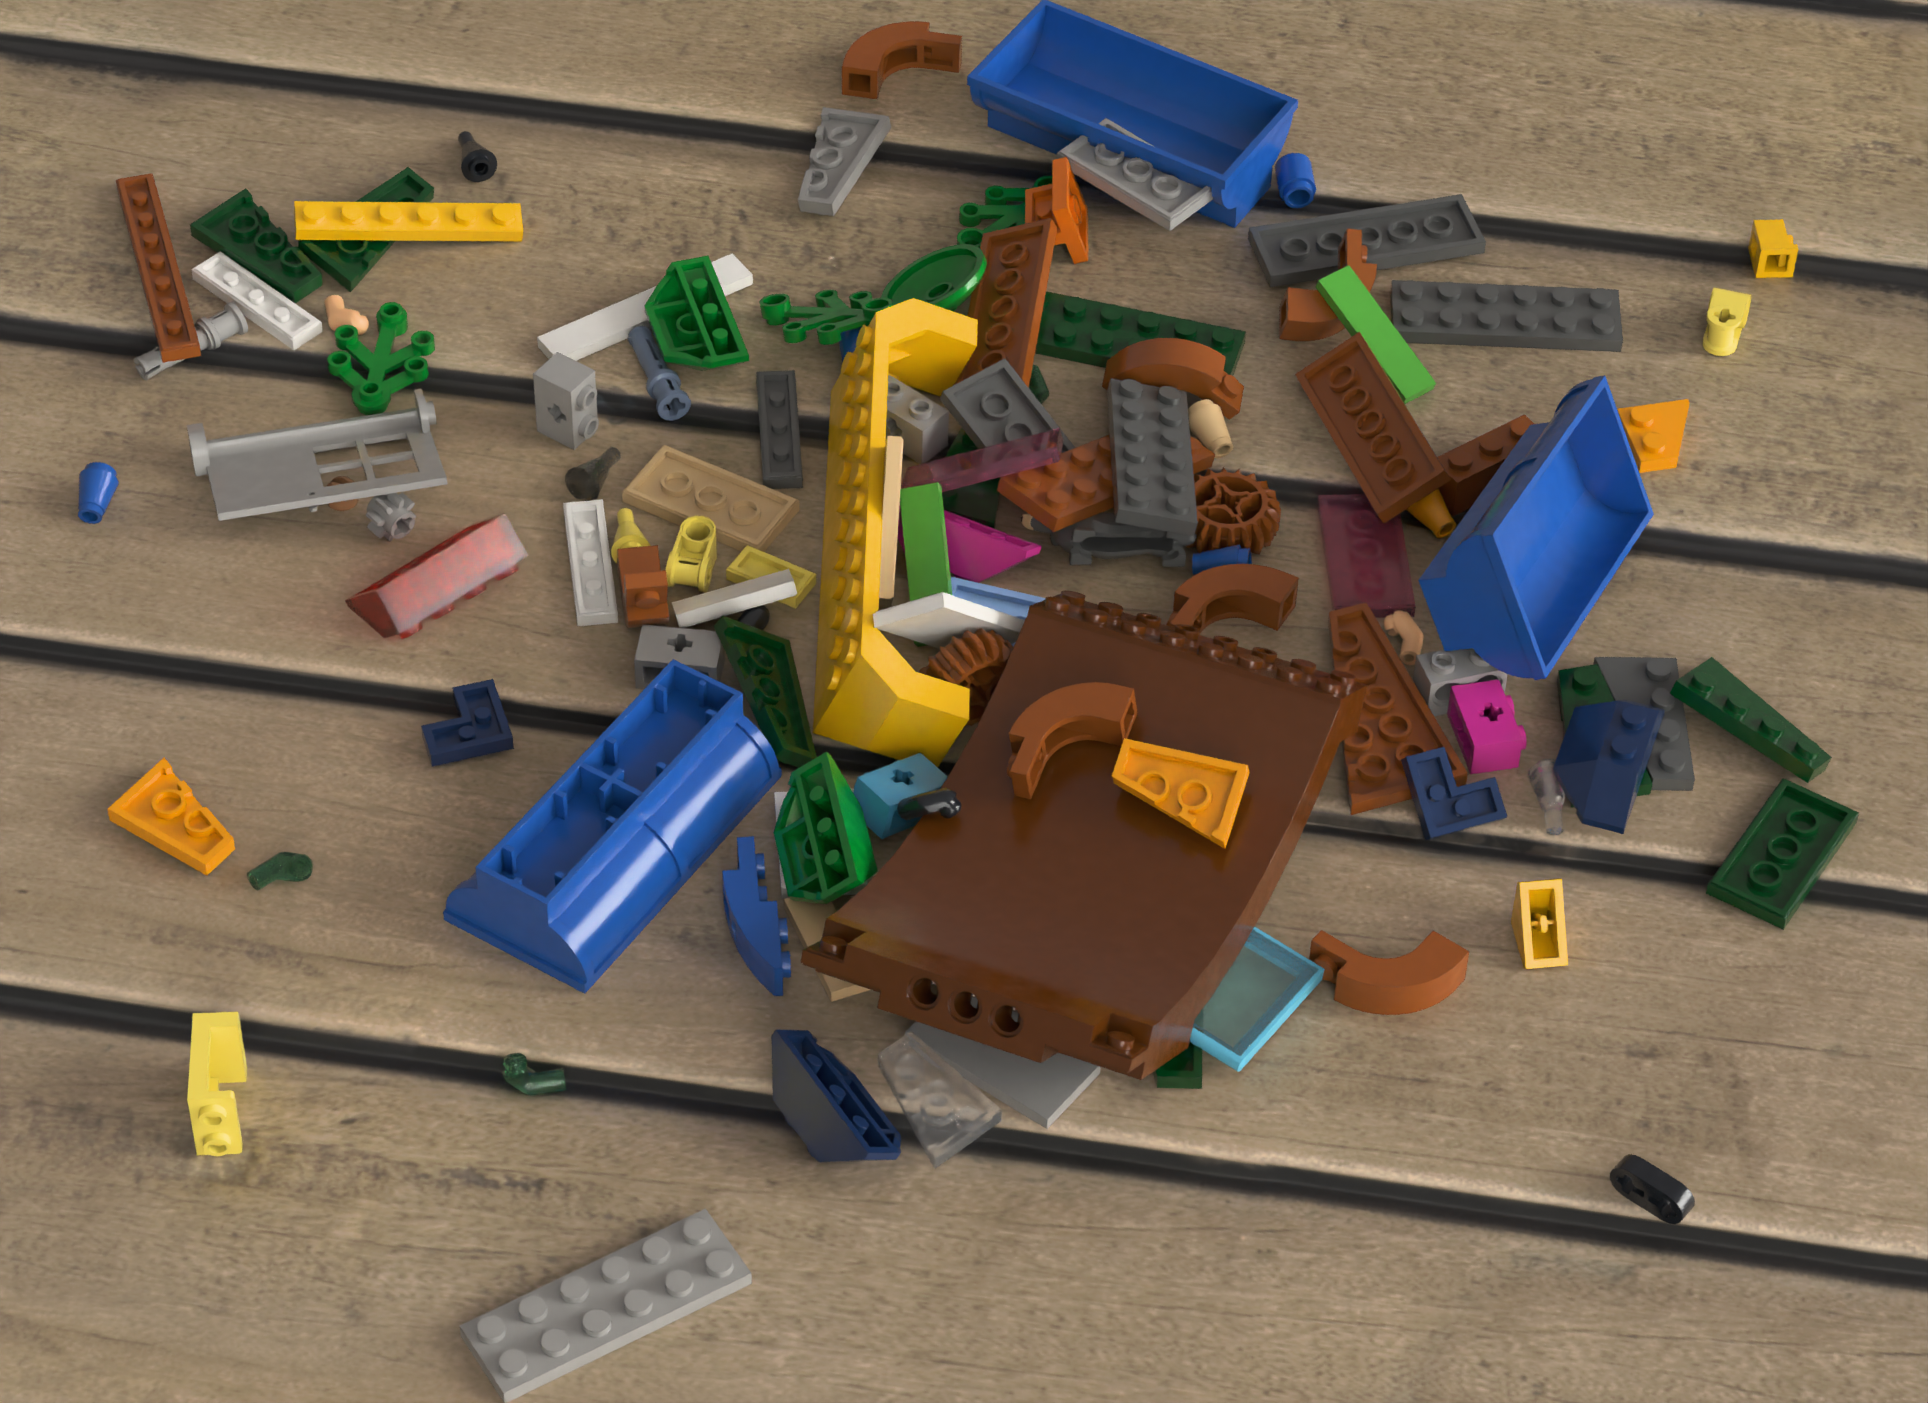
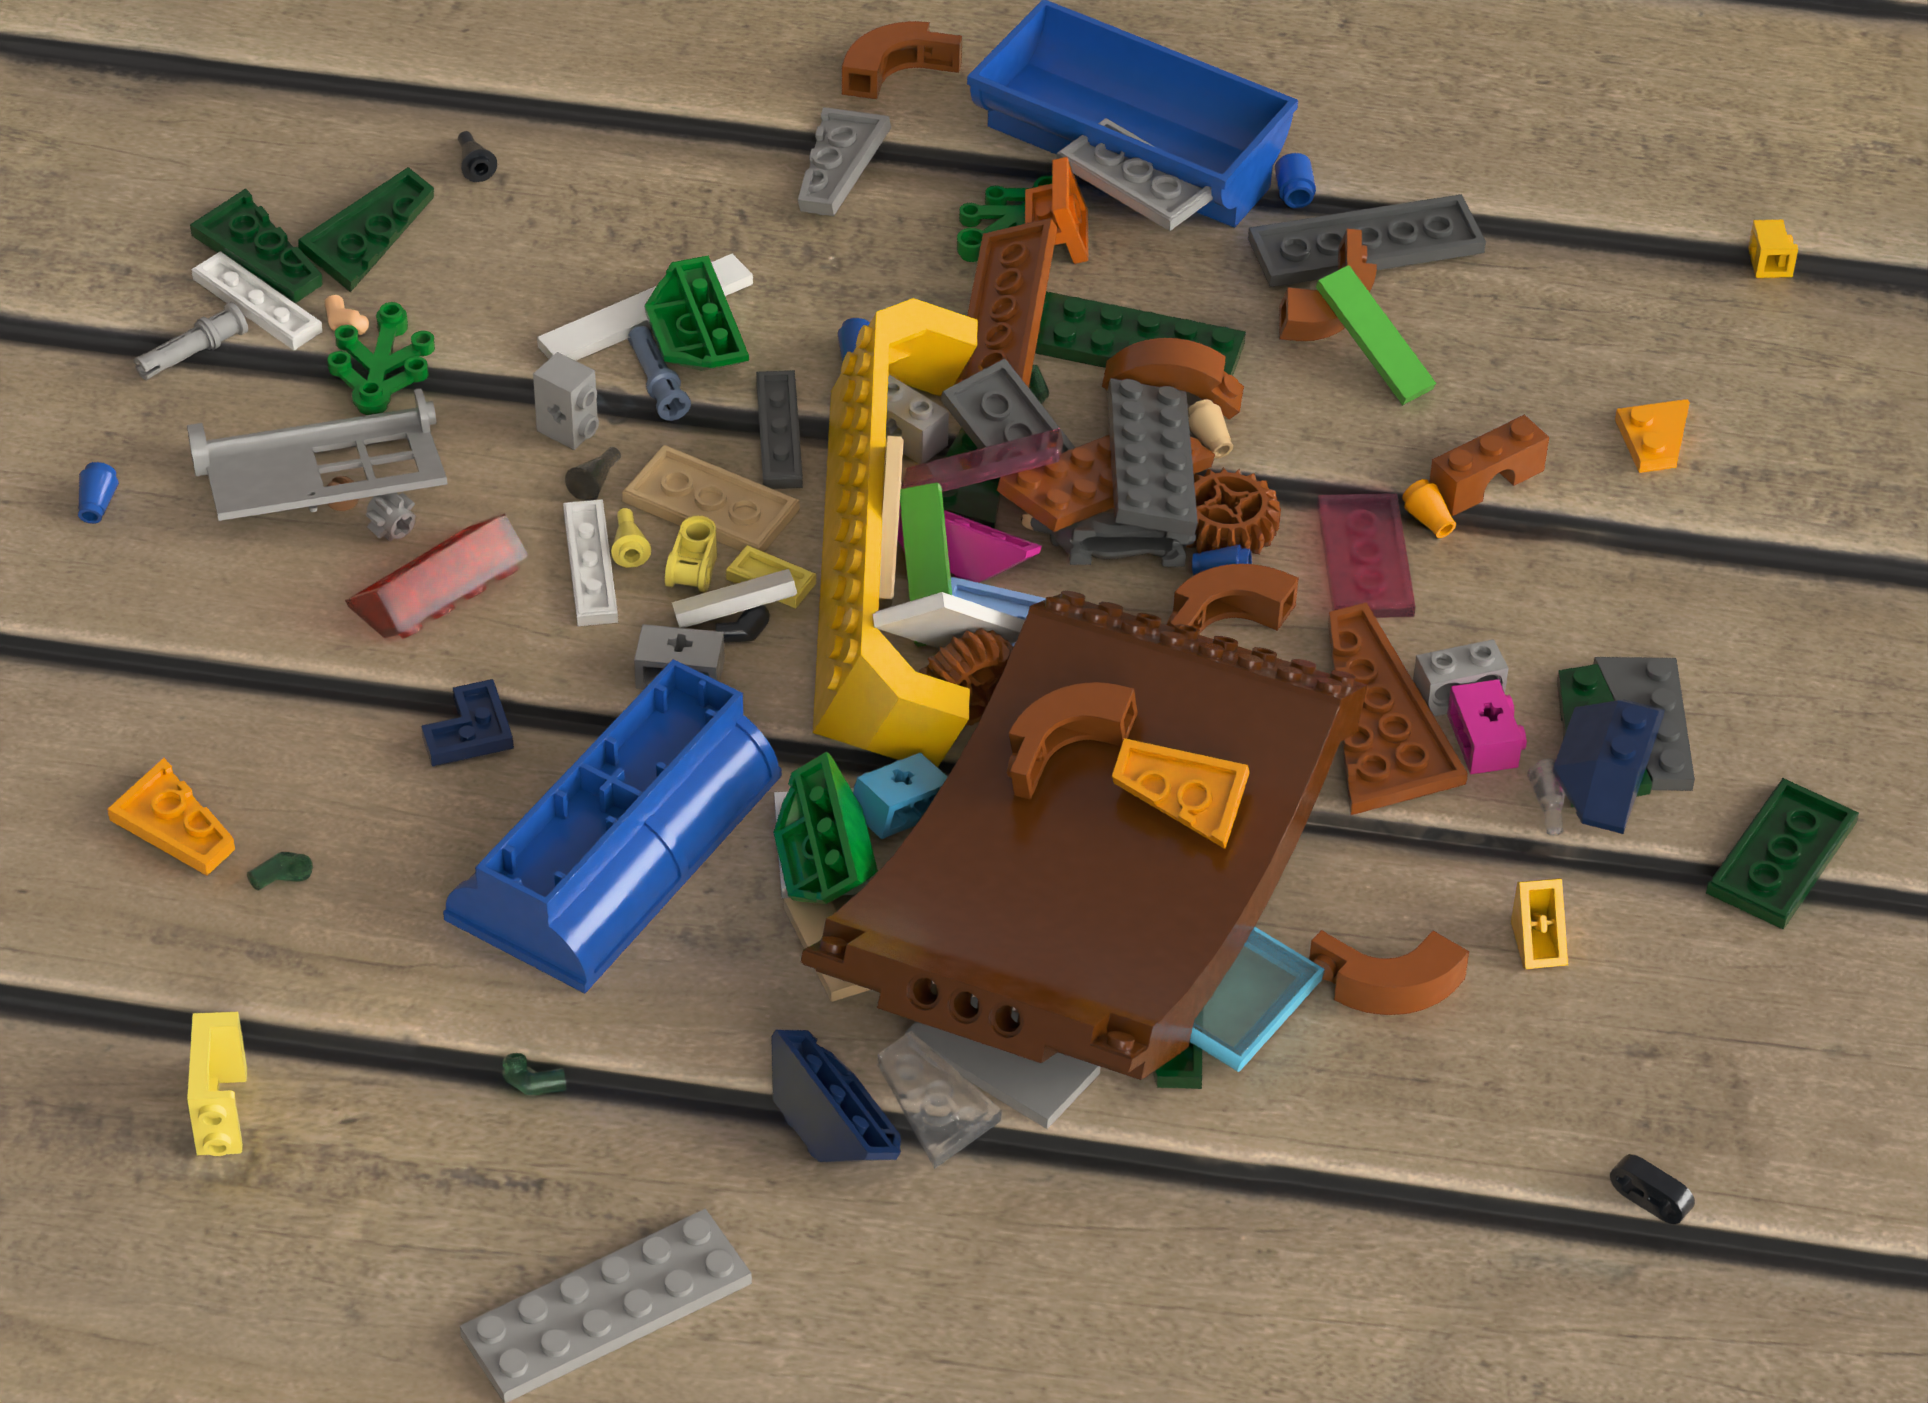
dark orange tile [116,173,201,363] -> none
yellow plate [293,201,523,242] -> none
dark orange arch [617,545,669,628] -> none
dark green wing [714,616,817,768] -> none
blue slope [722,836,791,996] -> none
green plant [759,290,893,345] -> none
green dish [881,244,987,311] -> none
black arm [897,788,962,820] -> none
dark orange plate [1295,332,1451,523] -> none
light nougat arm [1384,610,1424,665] -> none
dark grey plate [1390,280,1623,352] -> none
dark blue plate [1401,747,1507,841] -> none
blue piece [1418,375,1654,680] -> none
dark green wing [1670,657,1832,783] -> none
light yellow piece [1703,287,1751,356] -> none

